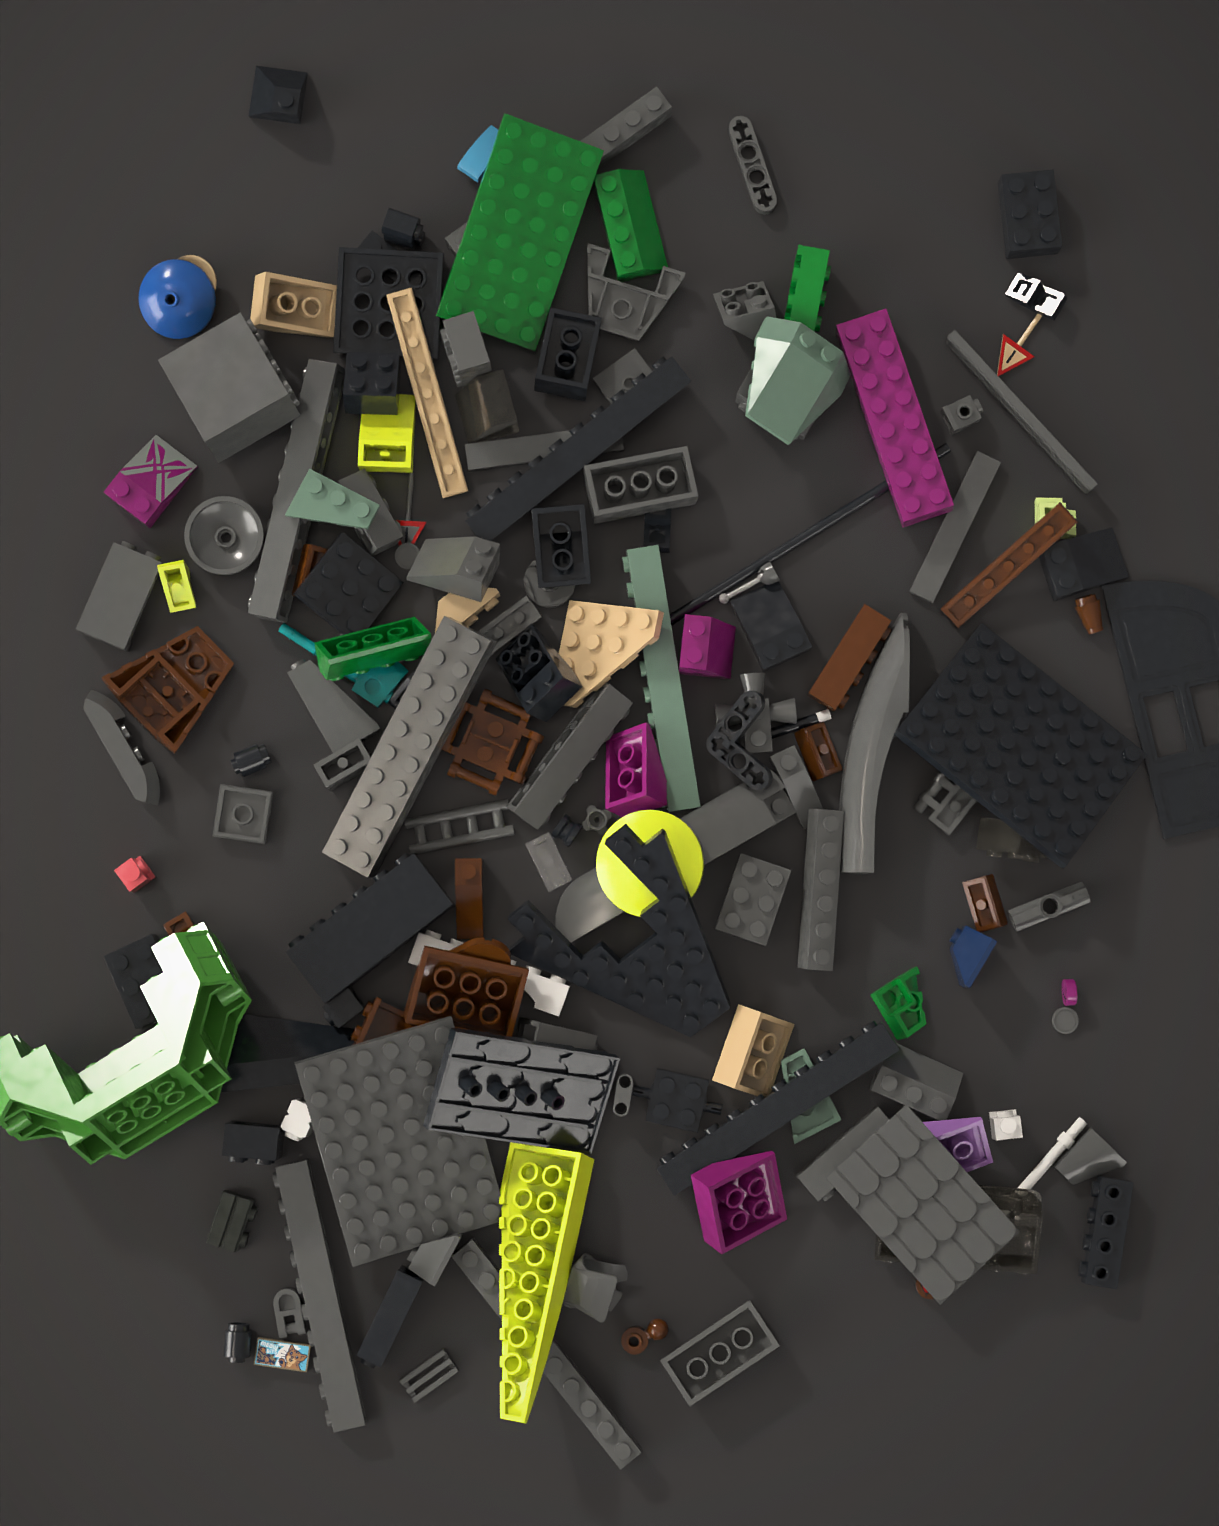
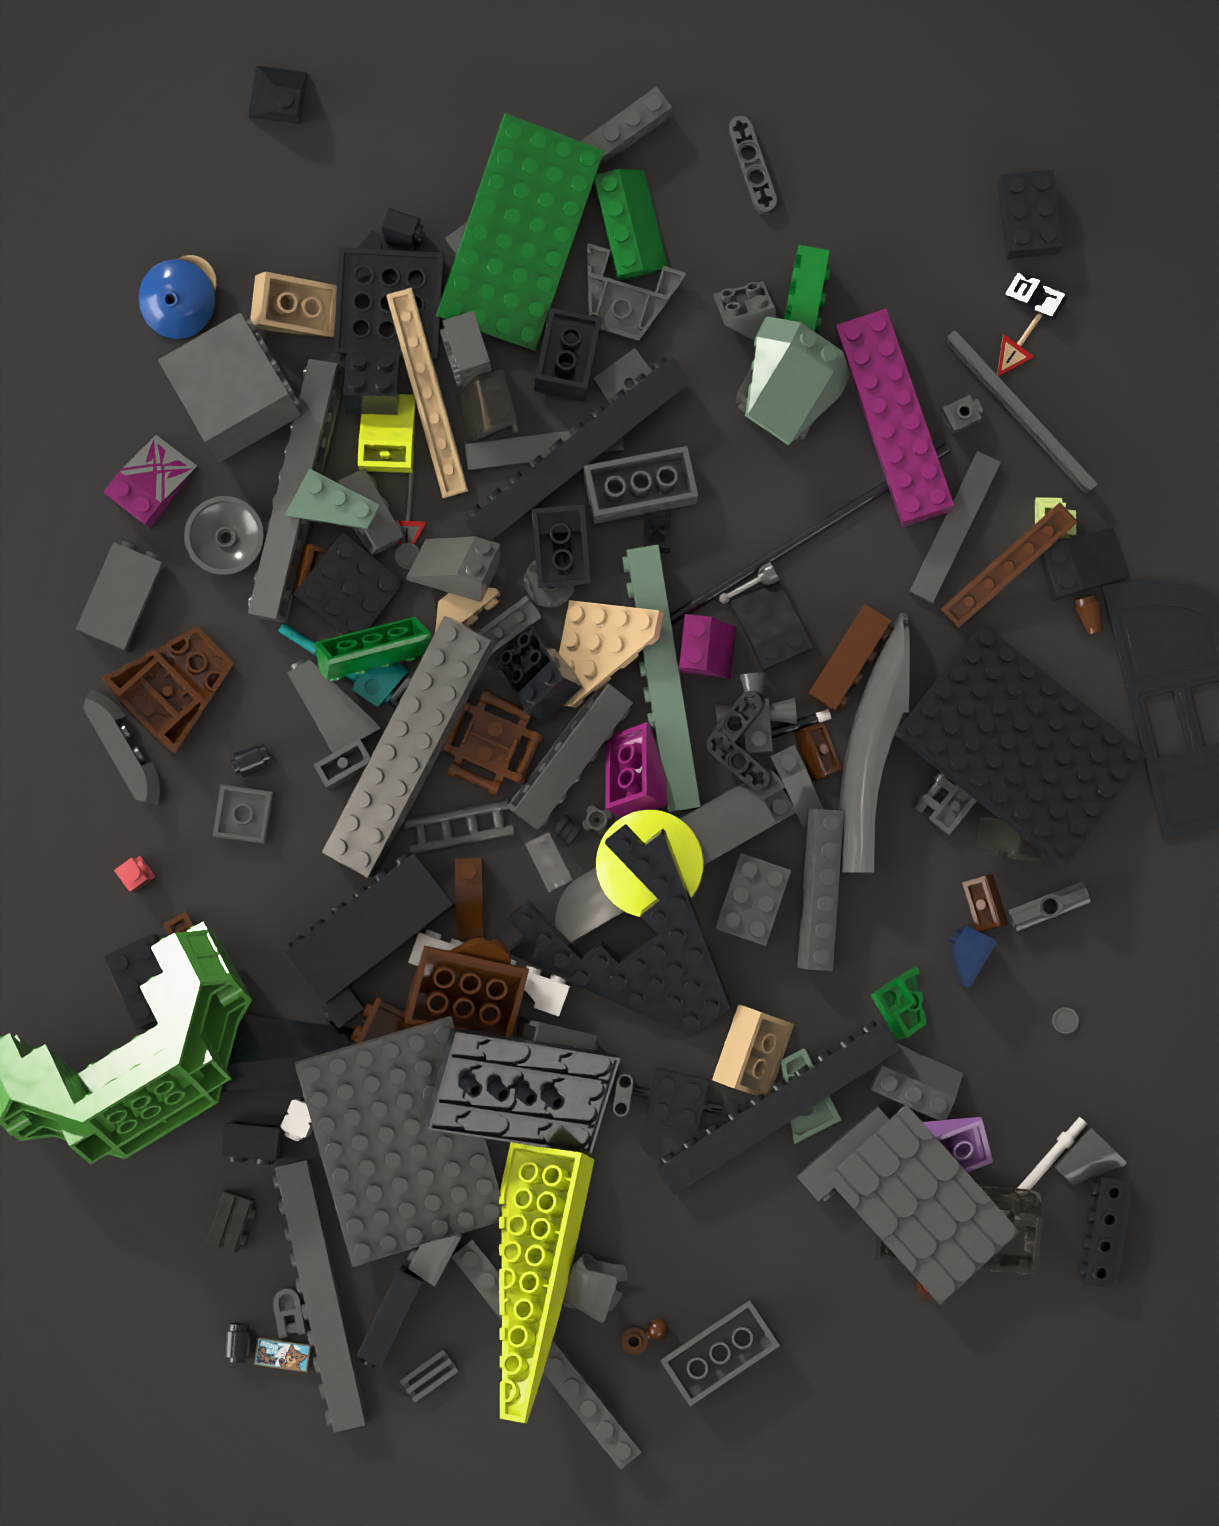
neon yellow slope [157,560,196,613] -> none
dark azure slope [457,125,498,183] -> none
magenta slope [691,1151,787,1254] -> none
white brick [989,1109,1023,1140] -> none
magenta tile [1062,979,1078,1006] -> none

